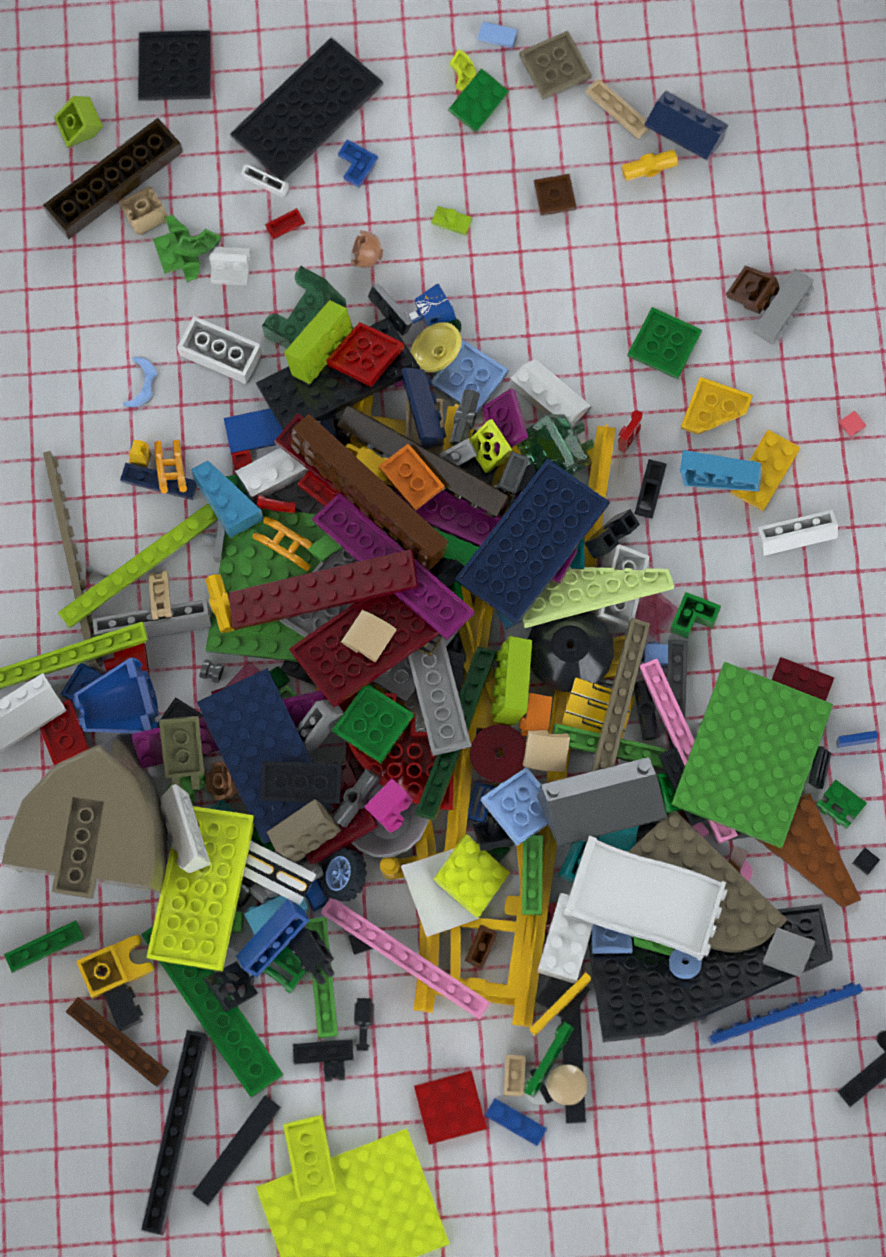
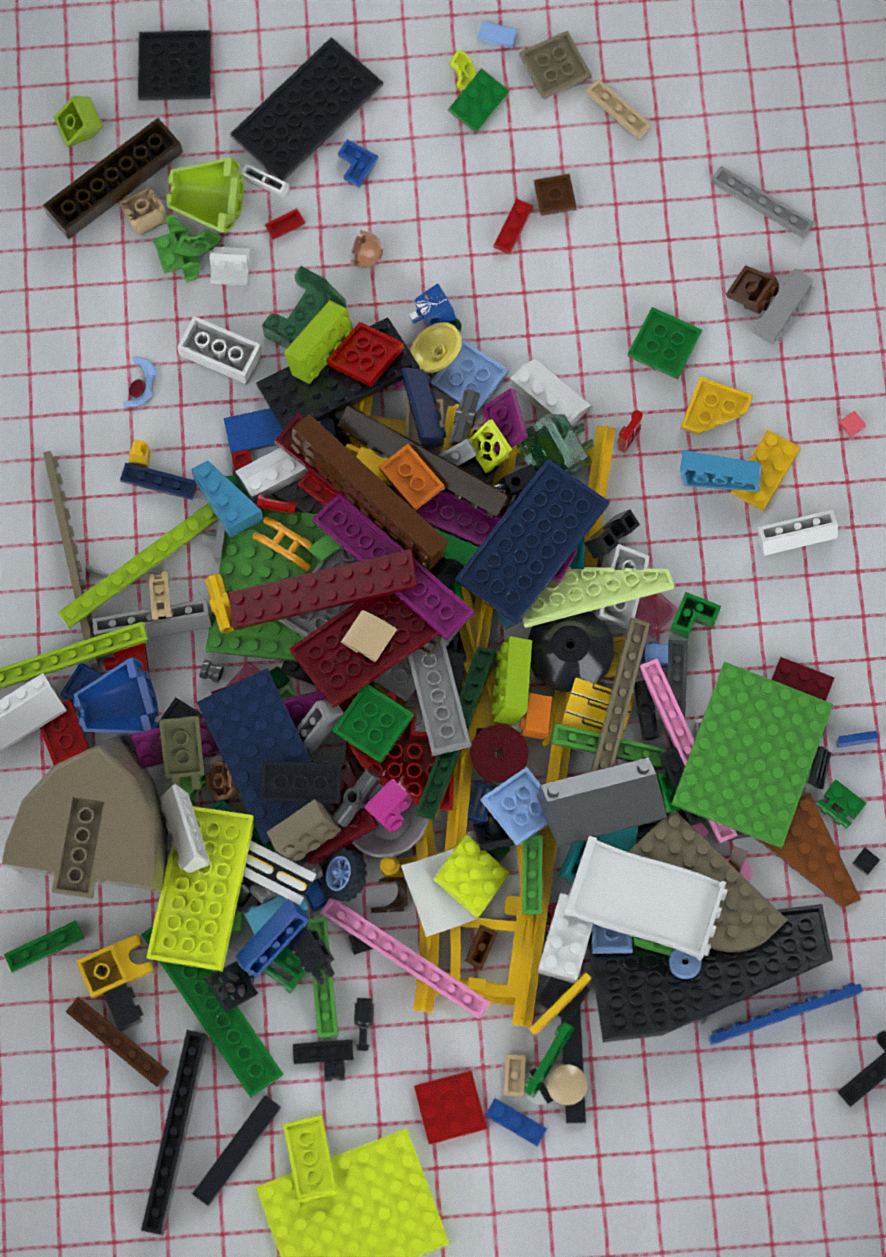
light orange piece [154,440,187,494] -> none
black plate [368,283,413,336] -> none
lime tile [431,206,472,236] -> none
dark grey tile [498,451,530,494] -> none
tan slope [523,730,570,771] -> none
yellow piece [621,149,678,181] -> none
black slope [634,459,667,519] -> none
dark blue slope [644,90,729,160] -> none
light grey tile [763,928,815,977] -> none
none -> dark red piece [129,379,146,398]
none -> lime cone [166,158,244,232]
none -> dark brown helmet [371,877,408,913]
none -> red plate [494,198,533,254]
none -> light grey tile [711,166,814,239]

